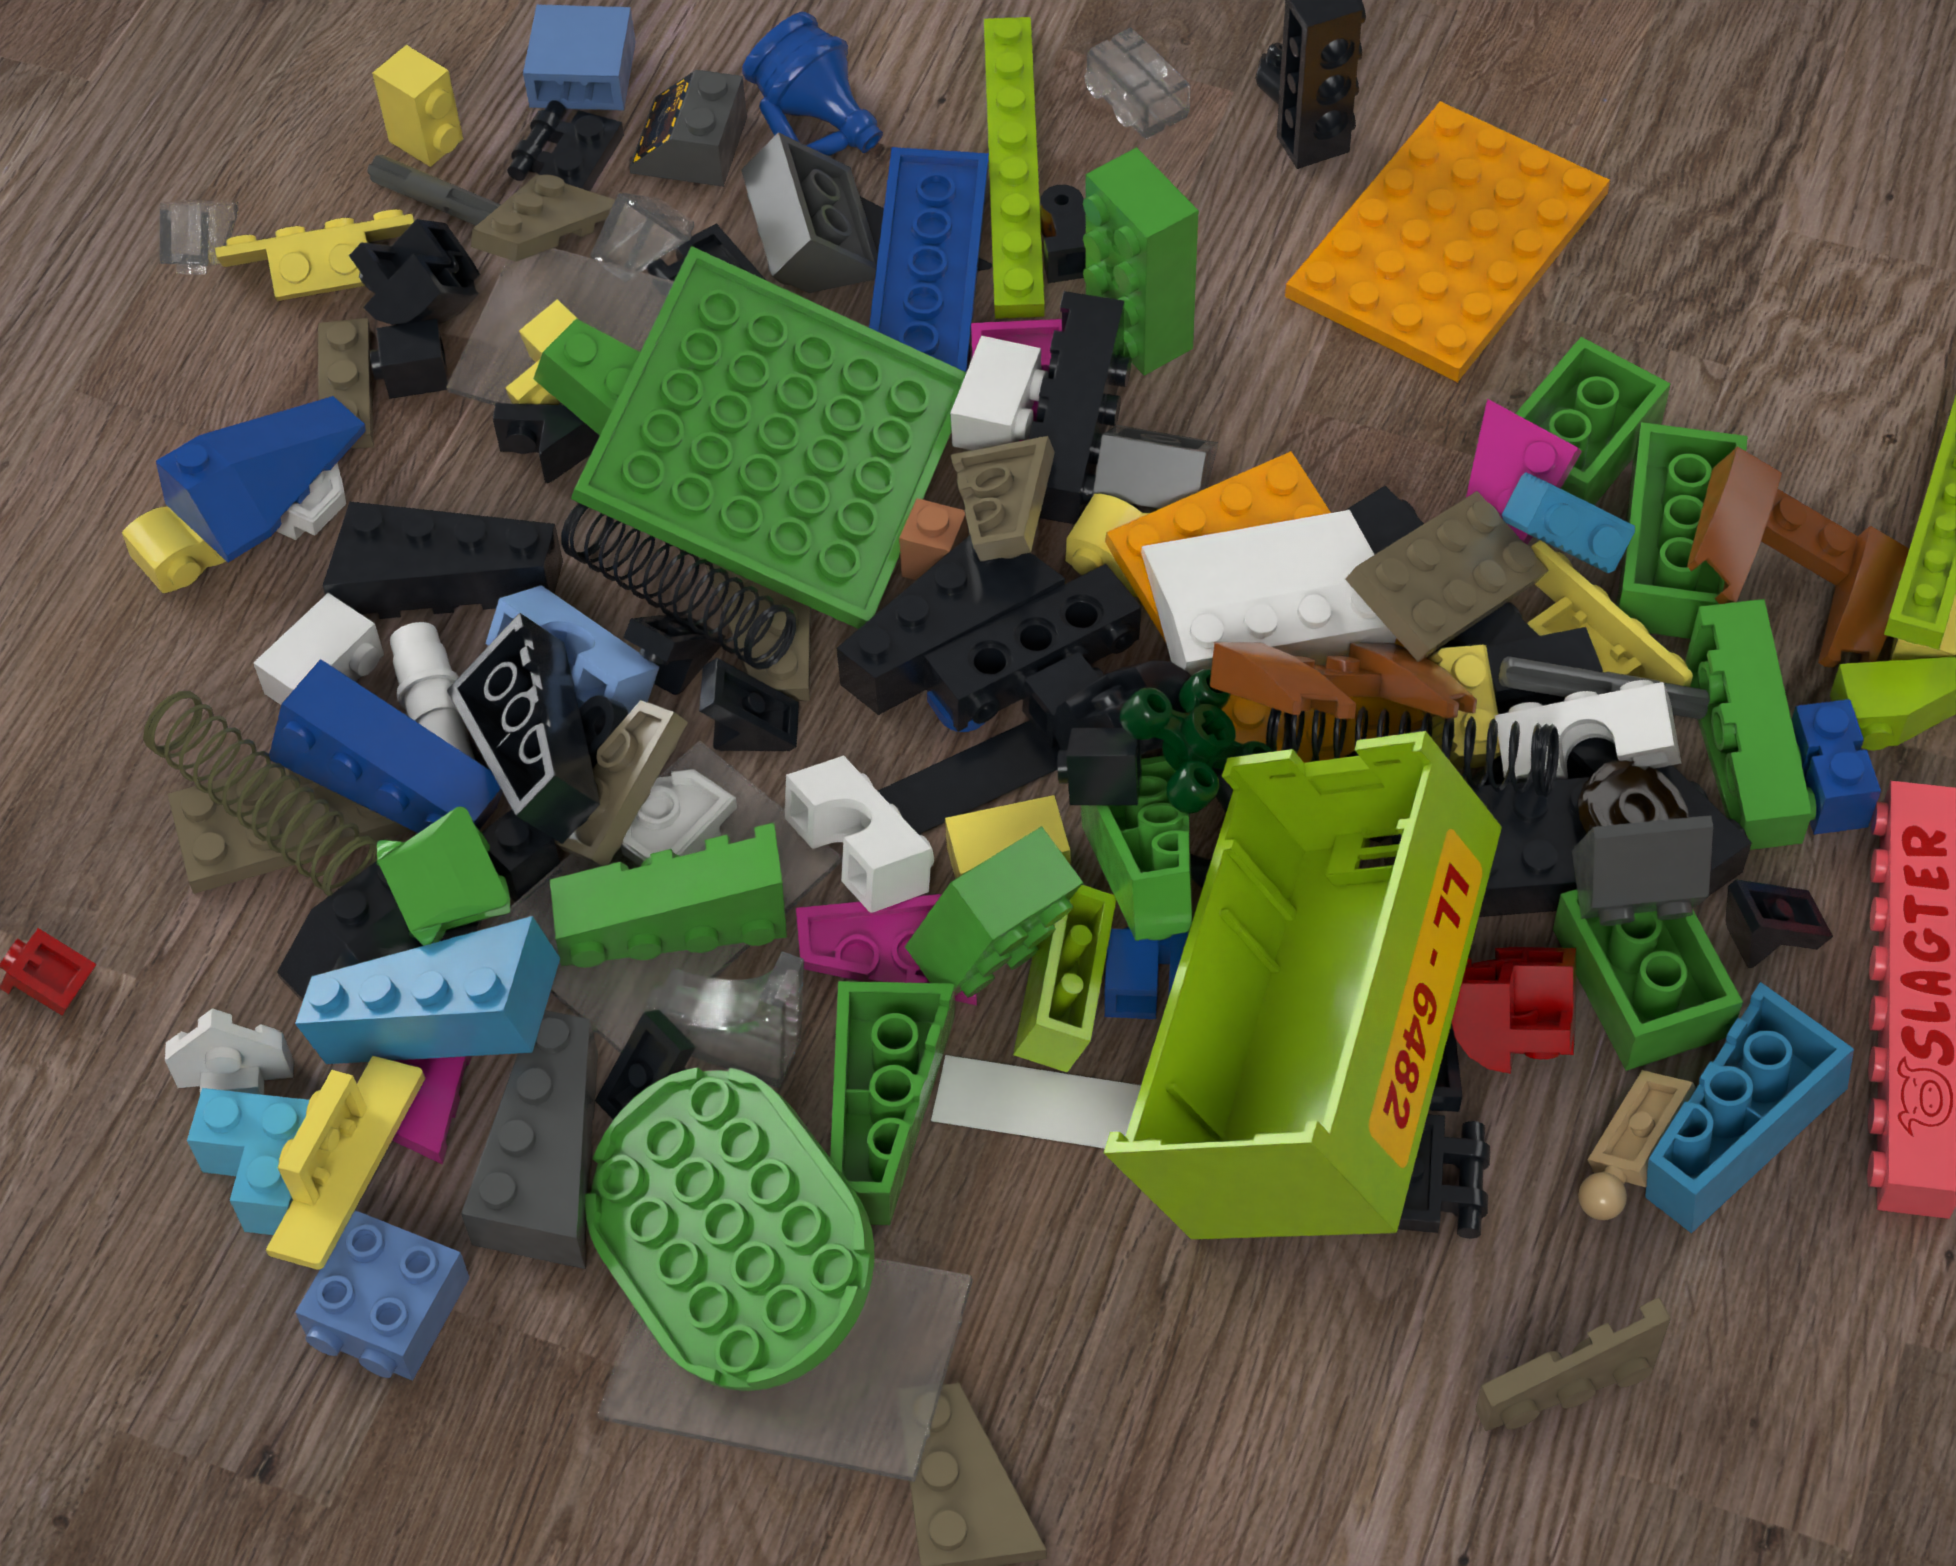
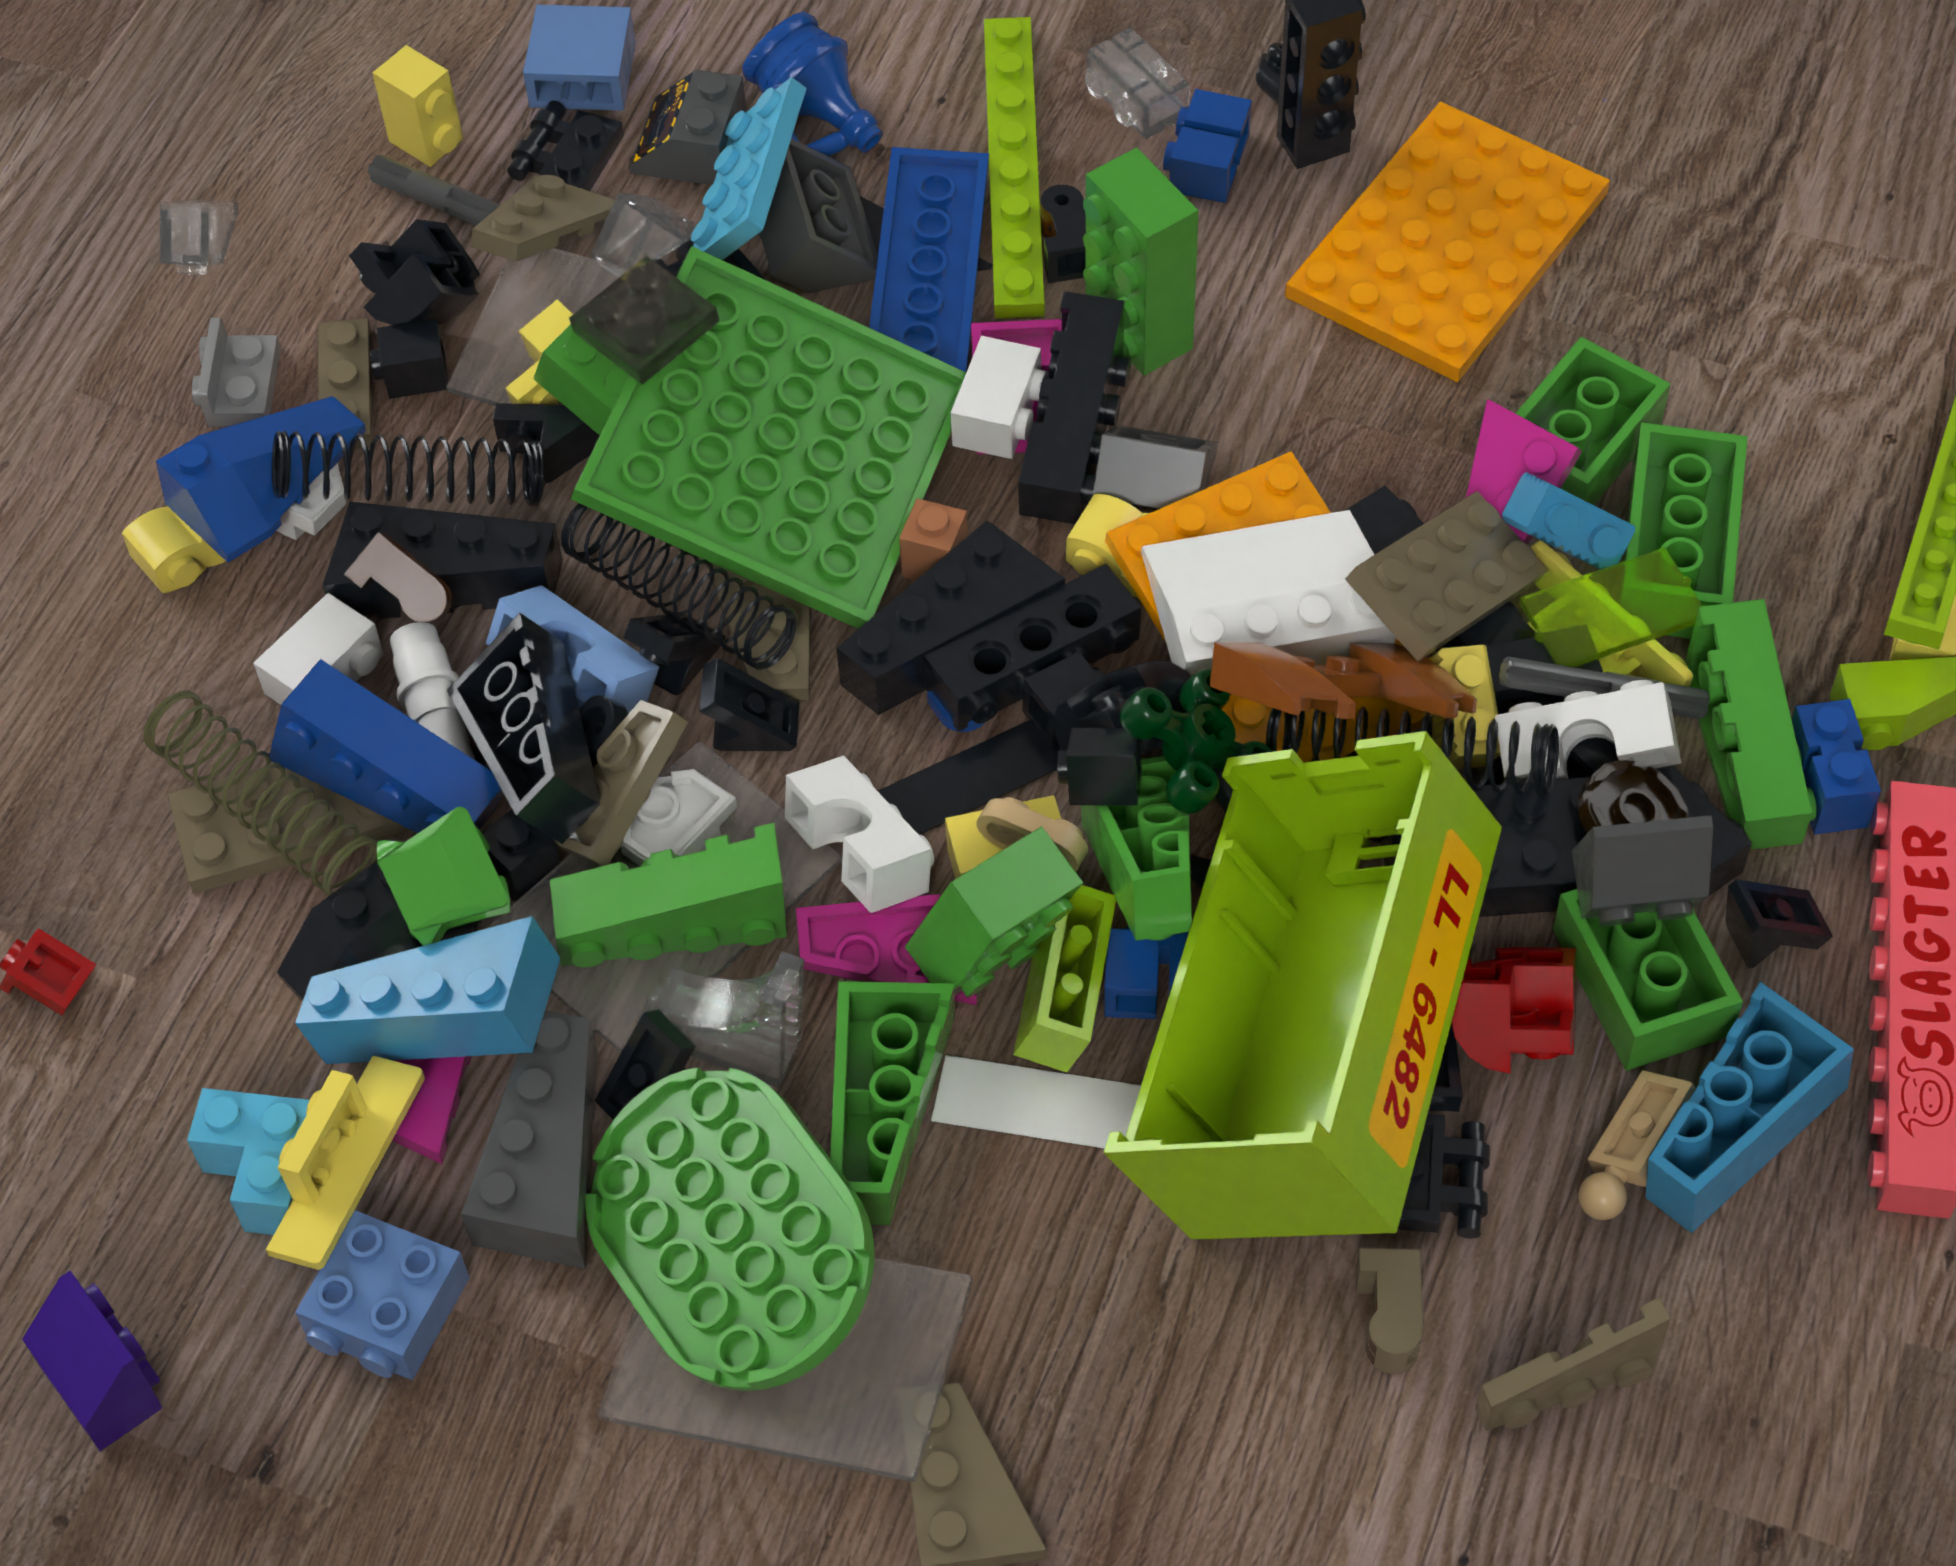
white plate [165,1008,294,1095] -> none
light yellow bracket [215,209,415,301] -> none
dark tan wing [950,436,1055,562] -> none
dark orange wedge [1687,446,1909,668] -> none
none -> dark purple slope [22,1271,163,1452]
none -> light grey bracket [192,318,281,426]
none -> black piece [272,430,545,506]
none -> leg [344,532,452,622]
none -> clear smoke plate [569,256,720,385]
none -> medium azure plate [691,77,807,260]
none -> tan plate [976,797,1088,872]
none -> blue piece [1163,89,1252,203]
none -> dark tan leg [1356,1248,1423,1374]
none -> clear neon green piece [1519,547,1702,667]

